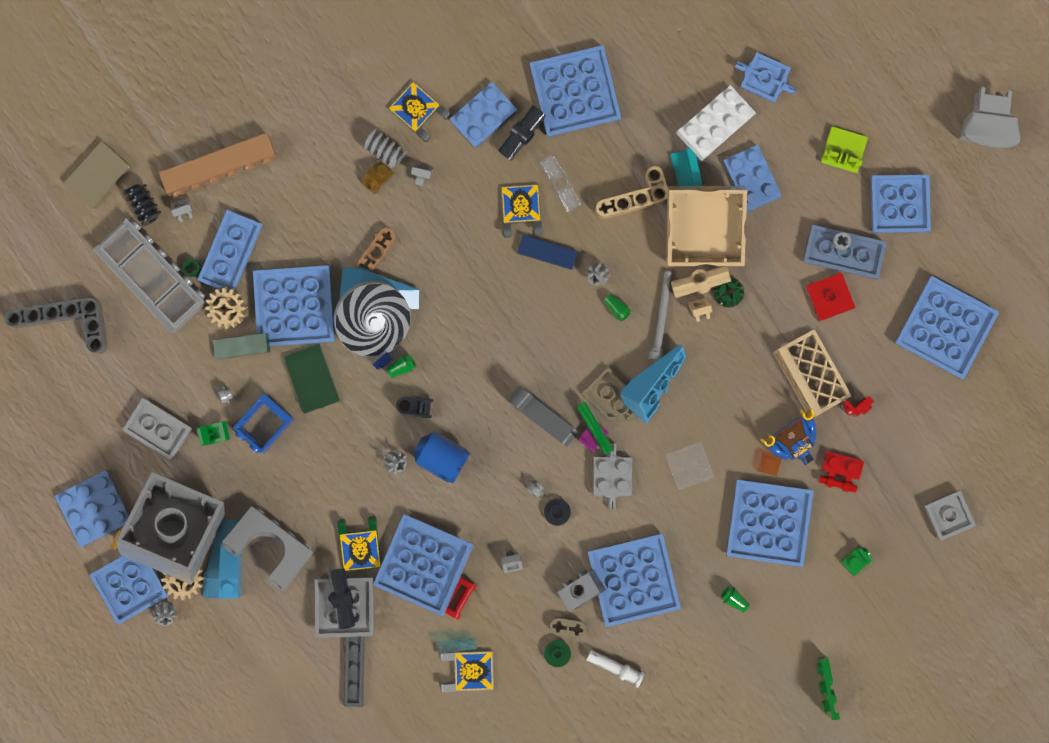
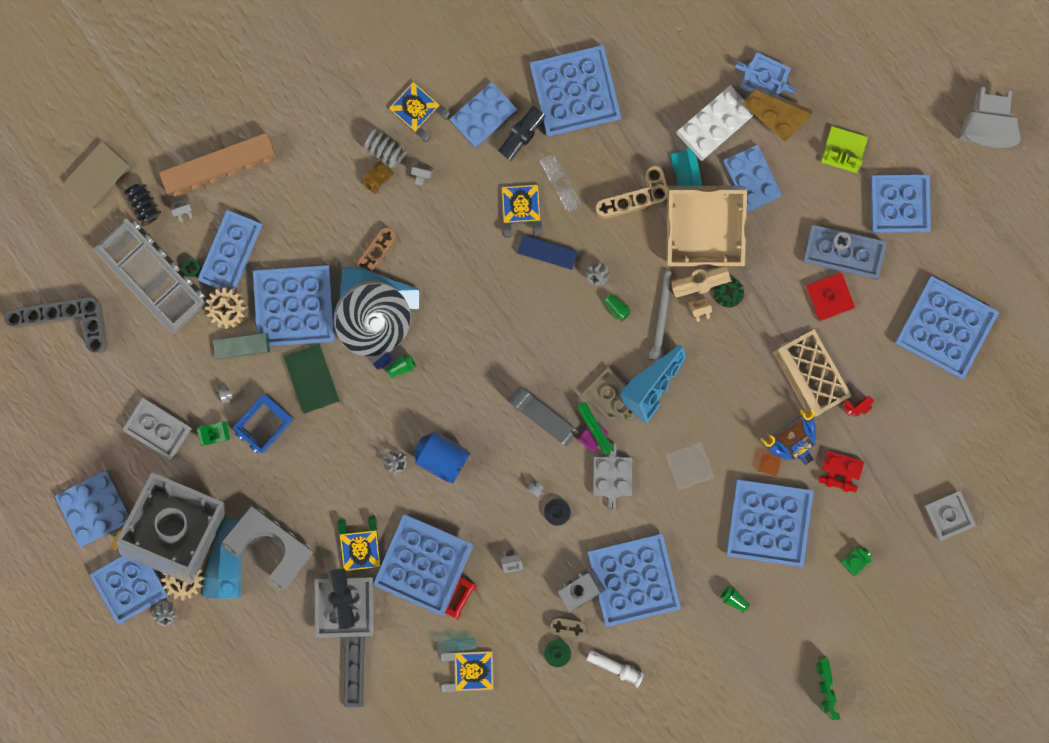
black piece [396,397,433,419] -> none
none -> pearl gold wedge [743,86,812,142]

